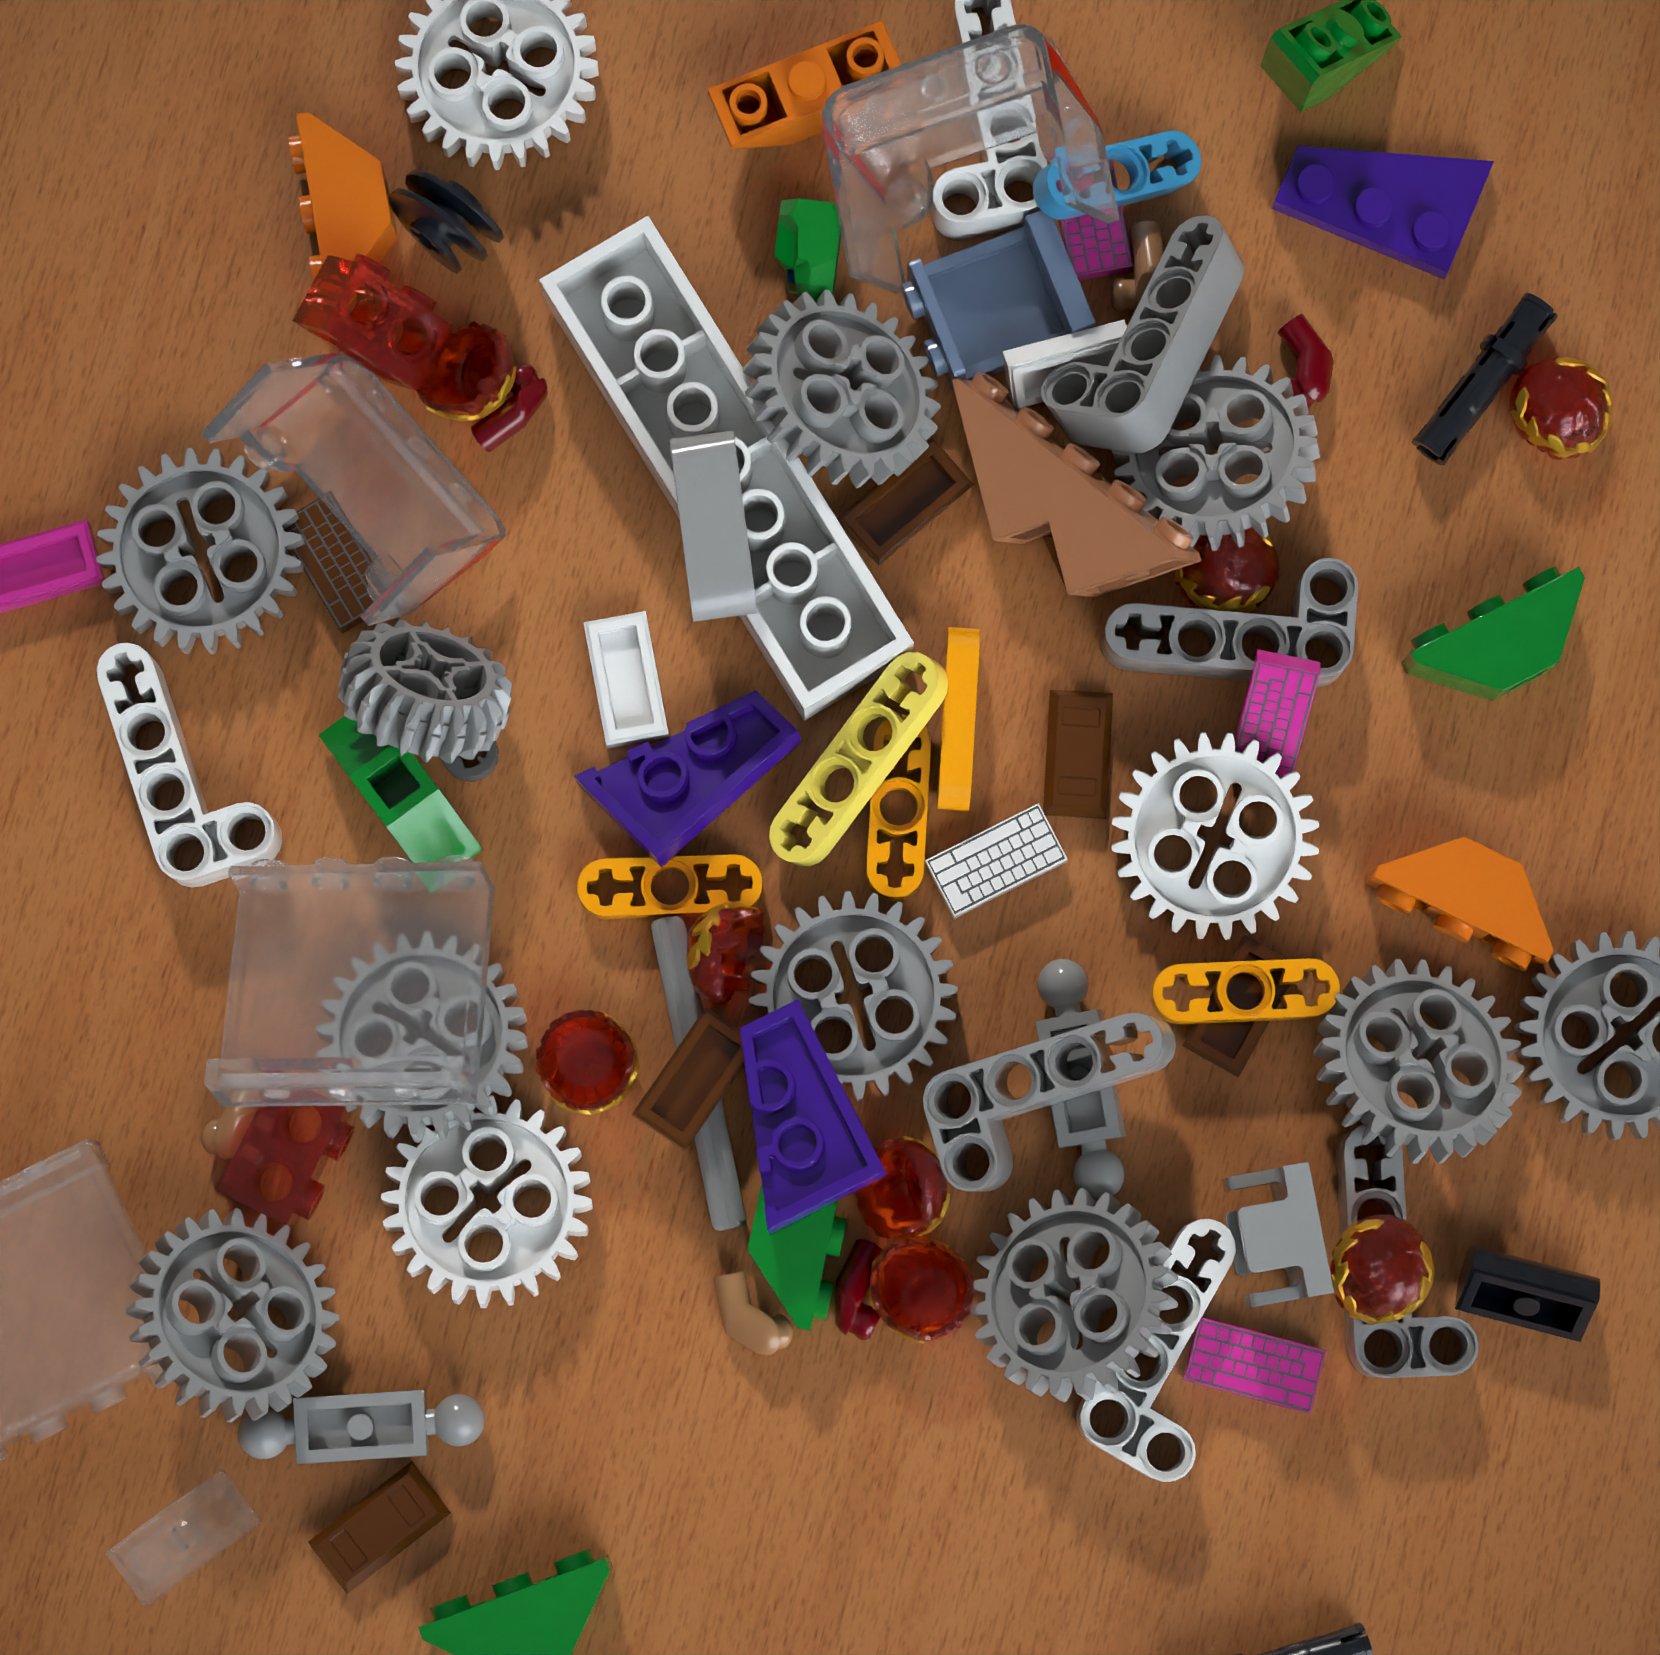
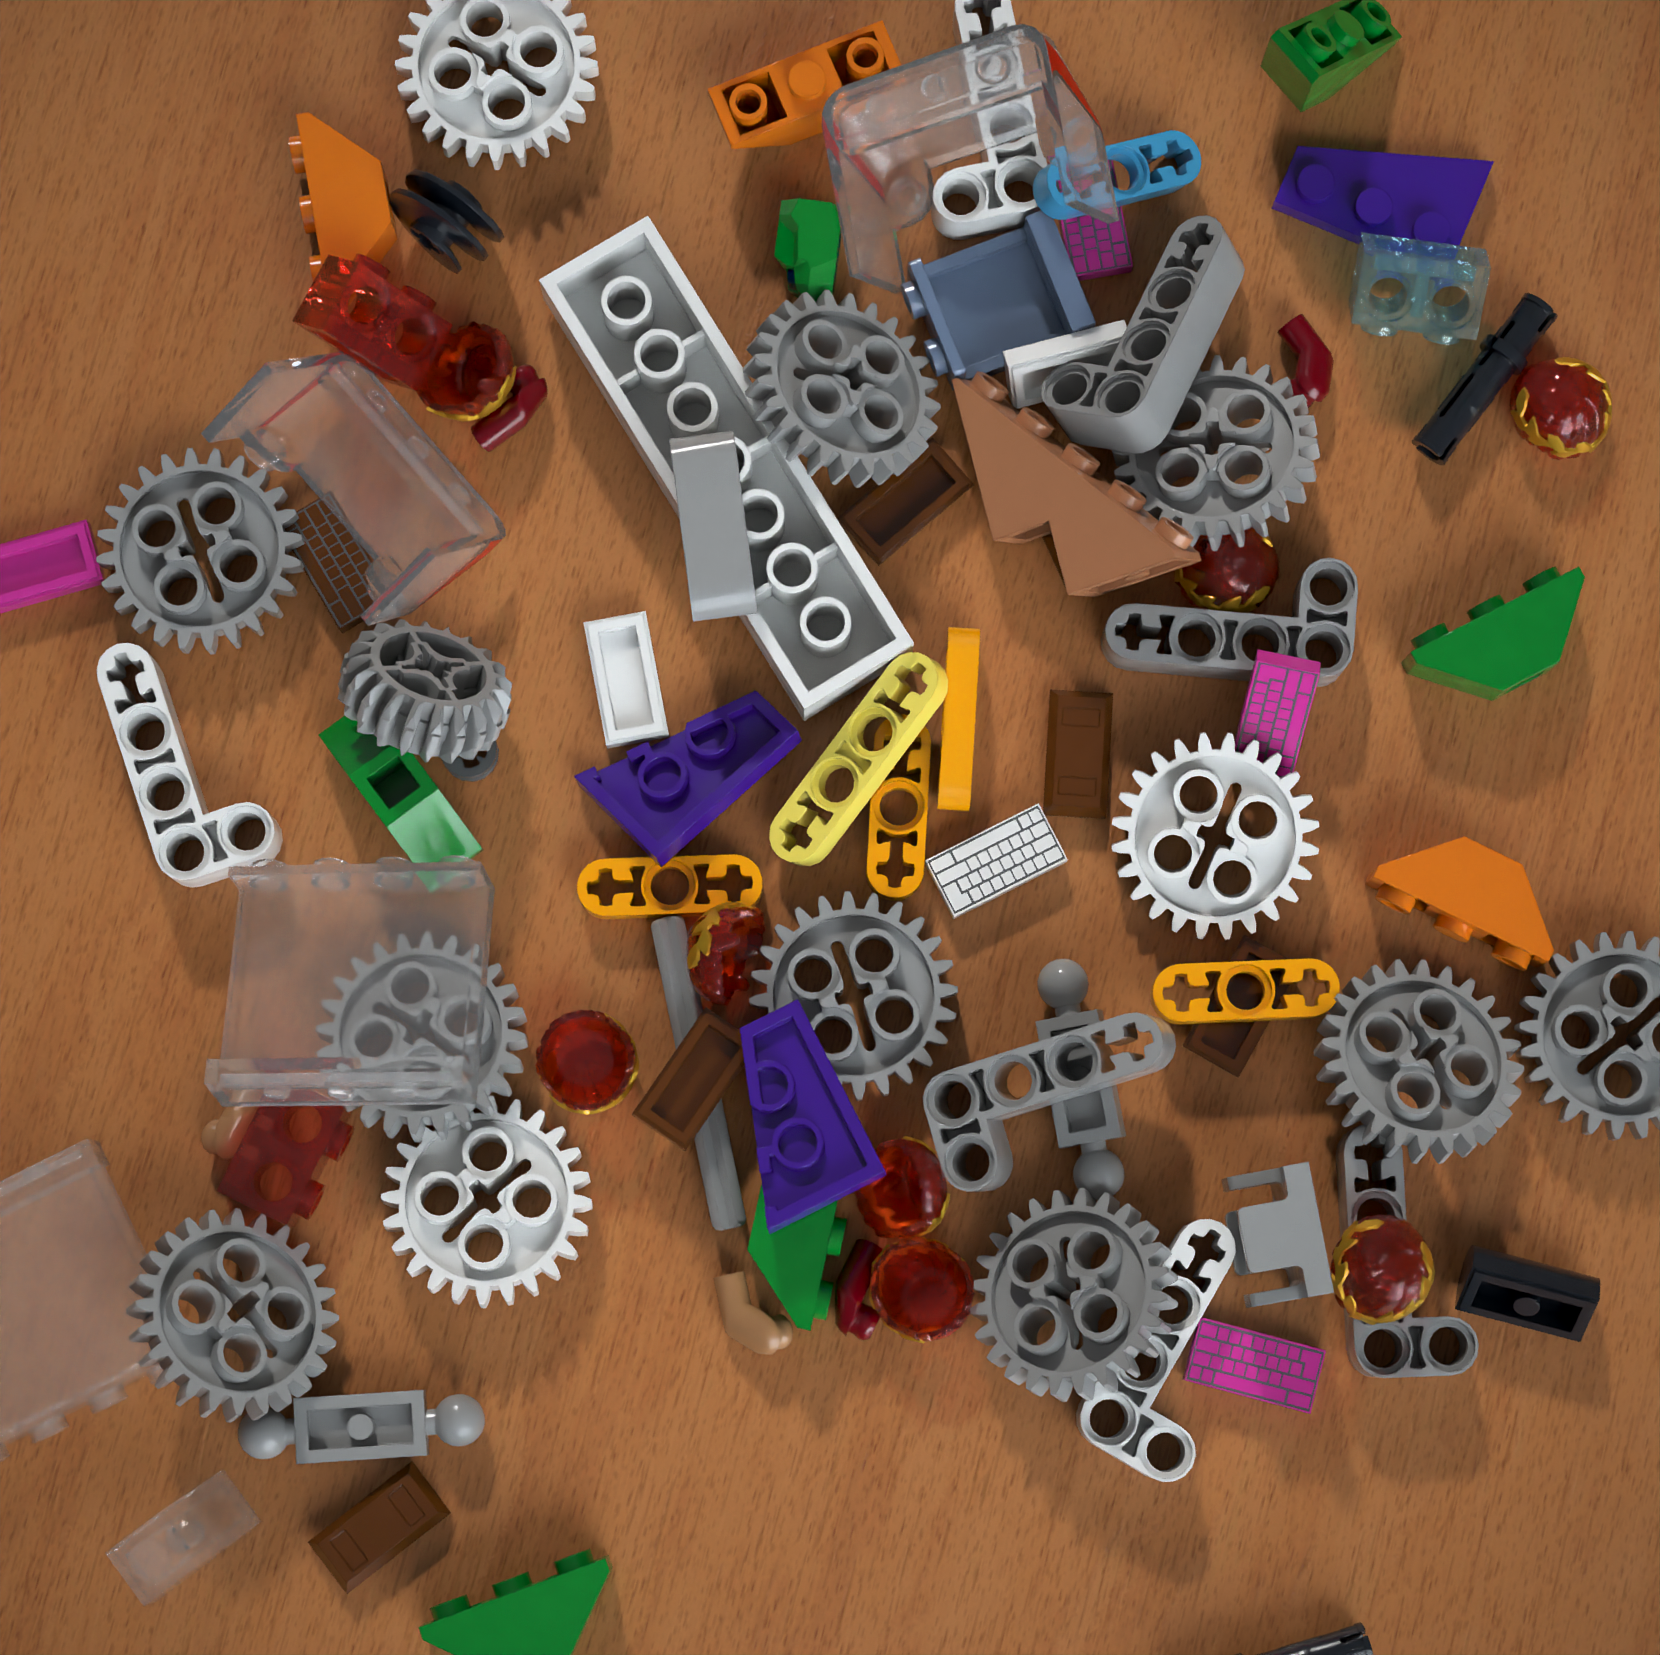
medium nougat arm [1111,221,1164,313] -> none
none -> clear light blue brick [1349,232,1491,345]

